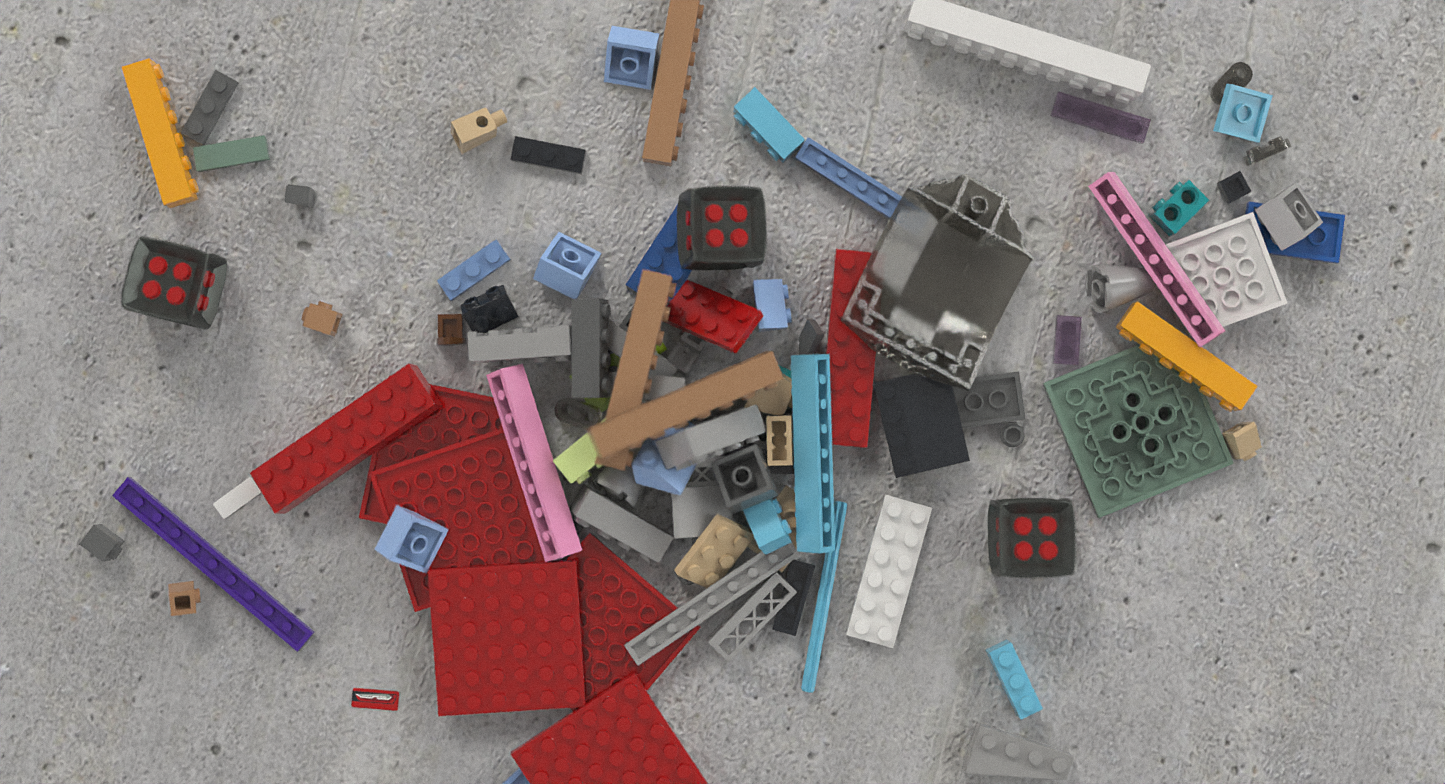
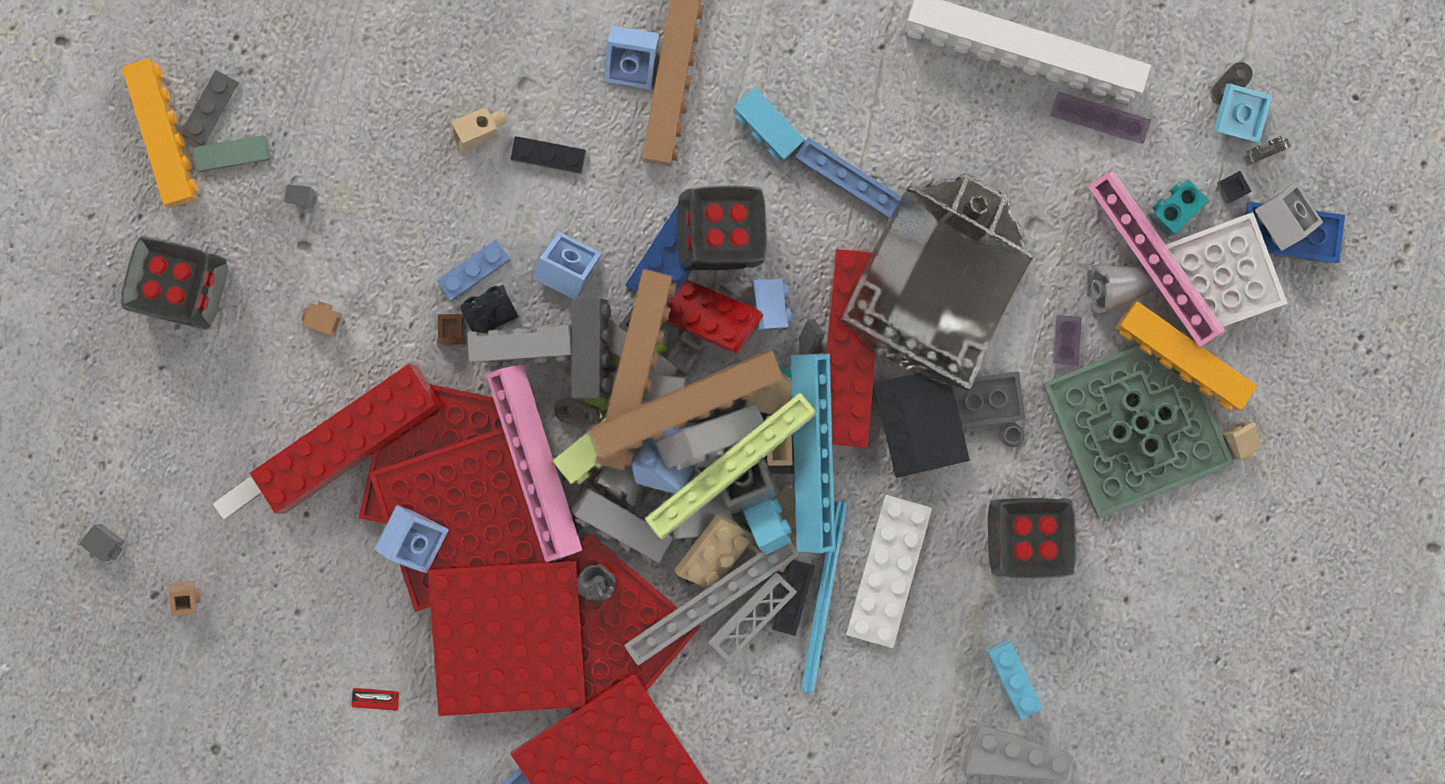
dark purple plate [112,477,315,652] -> none
none -> dark grey piece [577,564,616,604]
none -> yellowish green plate [645,393,817,539]

